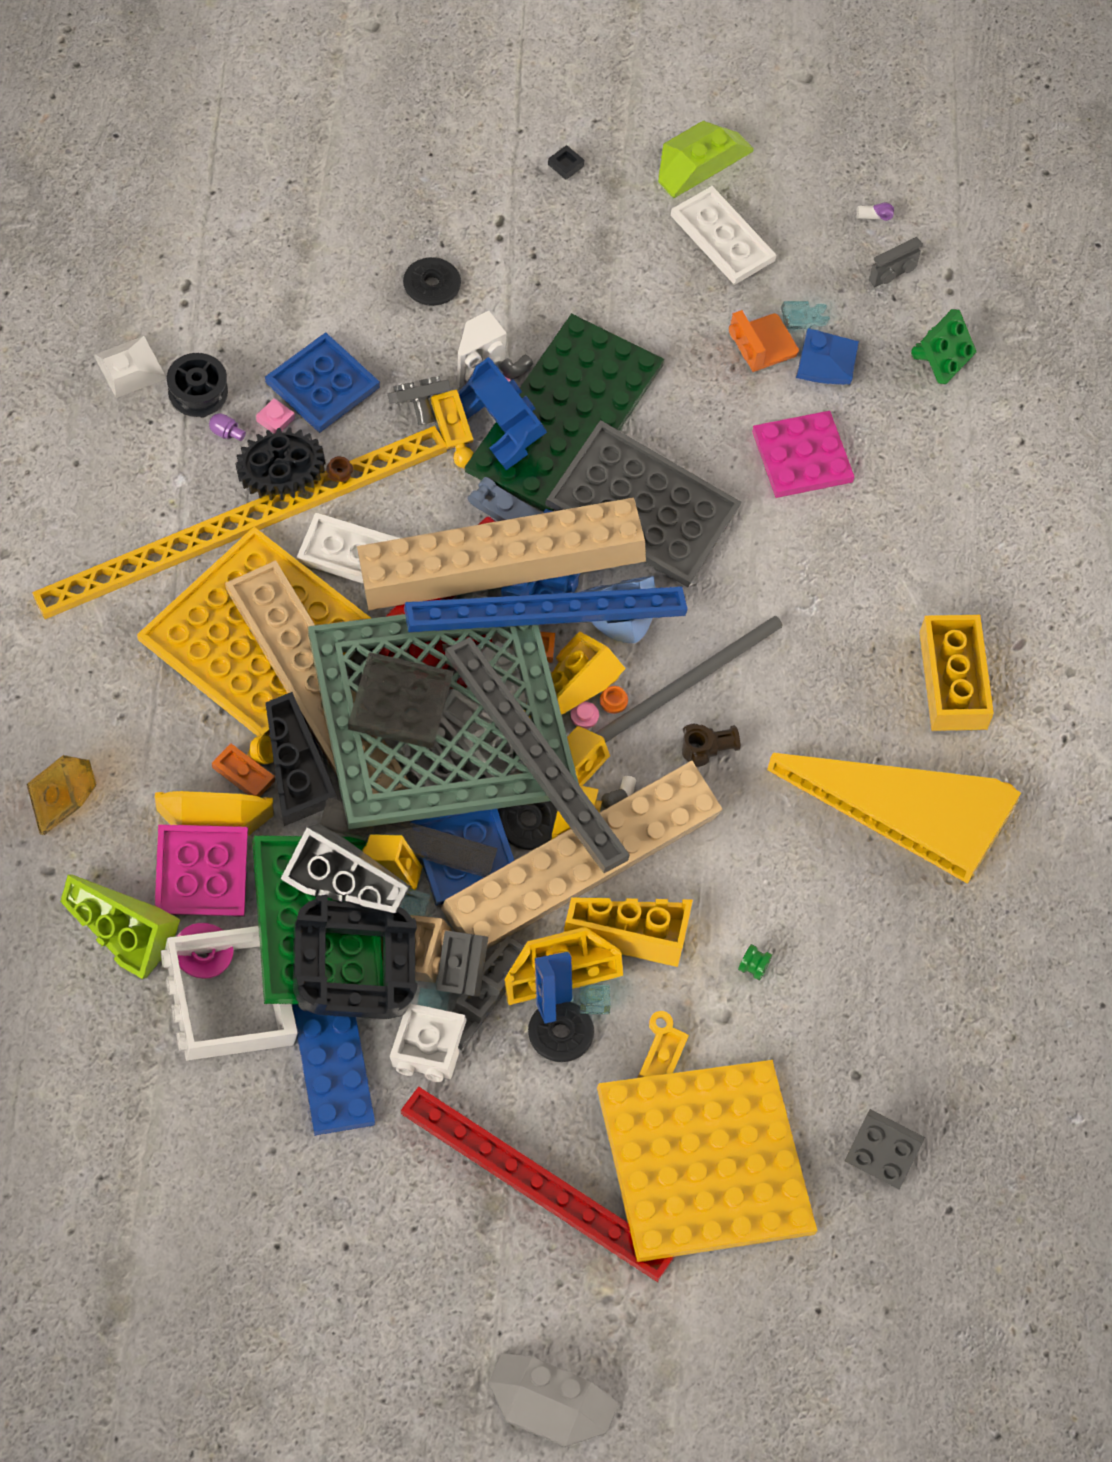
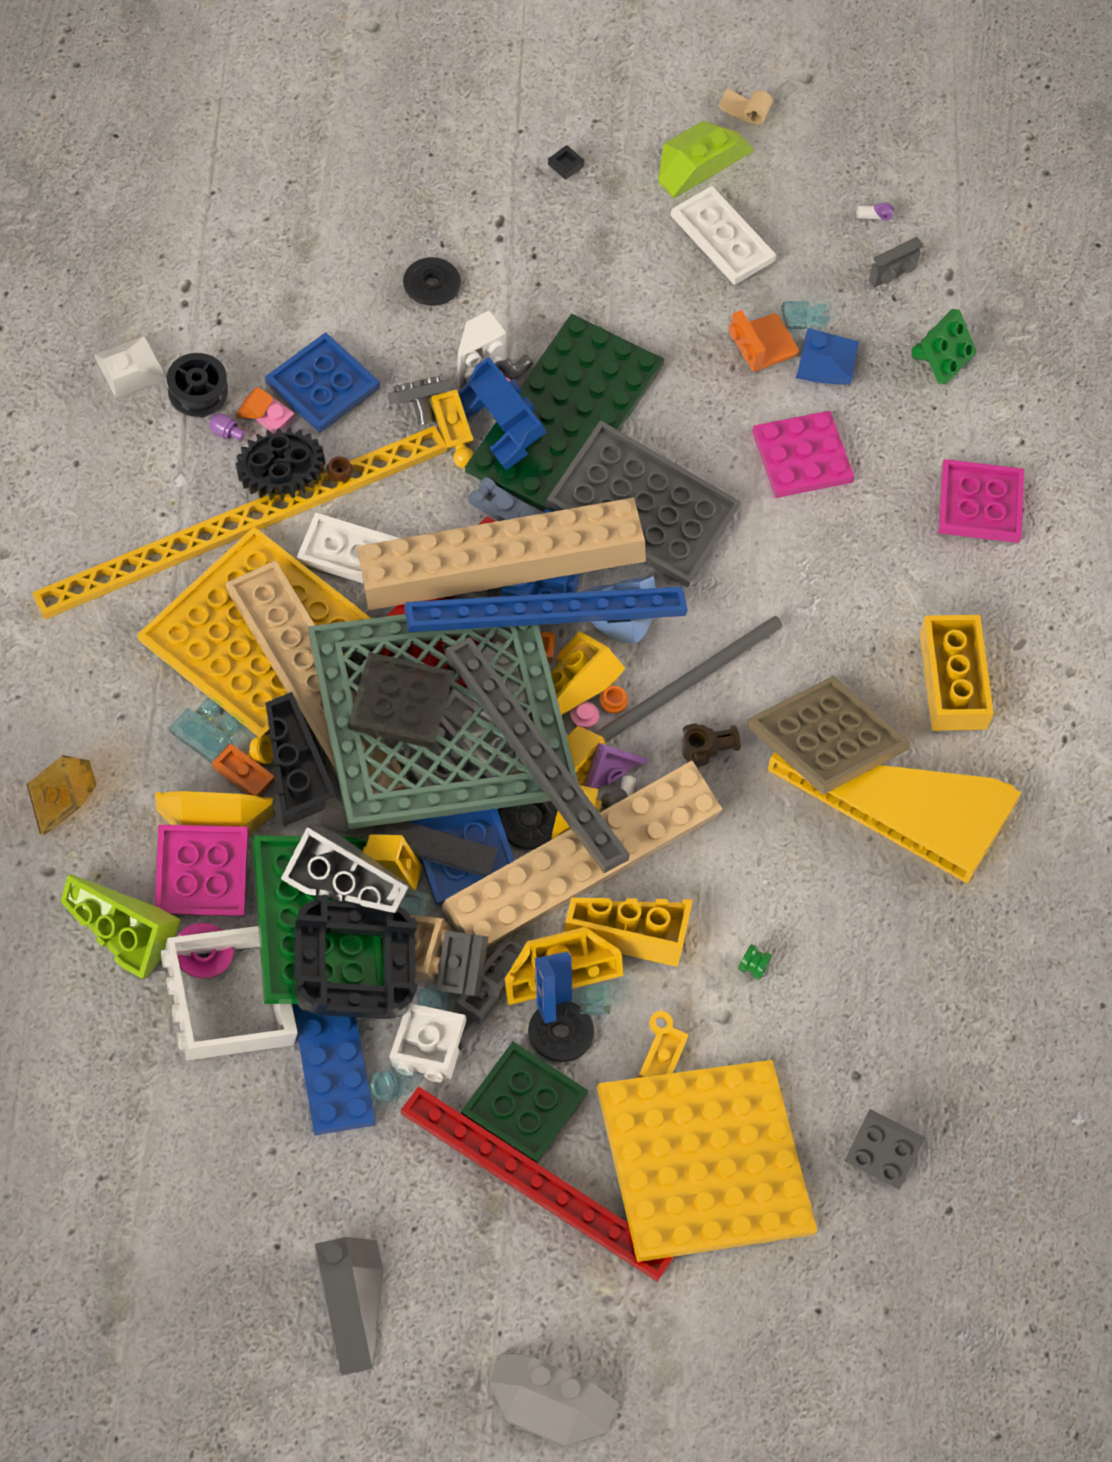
none -> clear light blue plate [169,698,240,764]
none -> orange slope [235,387,273,419]
none -> dark grey wedge [315,1237,383,1376]
none -> clear light blue tile [371,1070,402,1101]
none -> dark green plate [461,1041,588,1164]
none -> medium lavender tile [583,743,647,789]
none -> tan panel [719,88,773,125]
none -> dark tan plate [747,676,910,795]
none -> dark pink plate [938,459,1024,543]

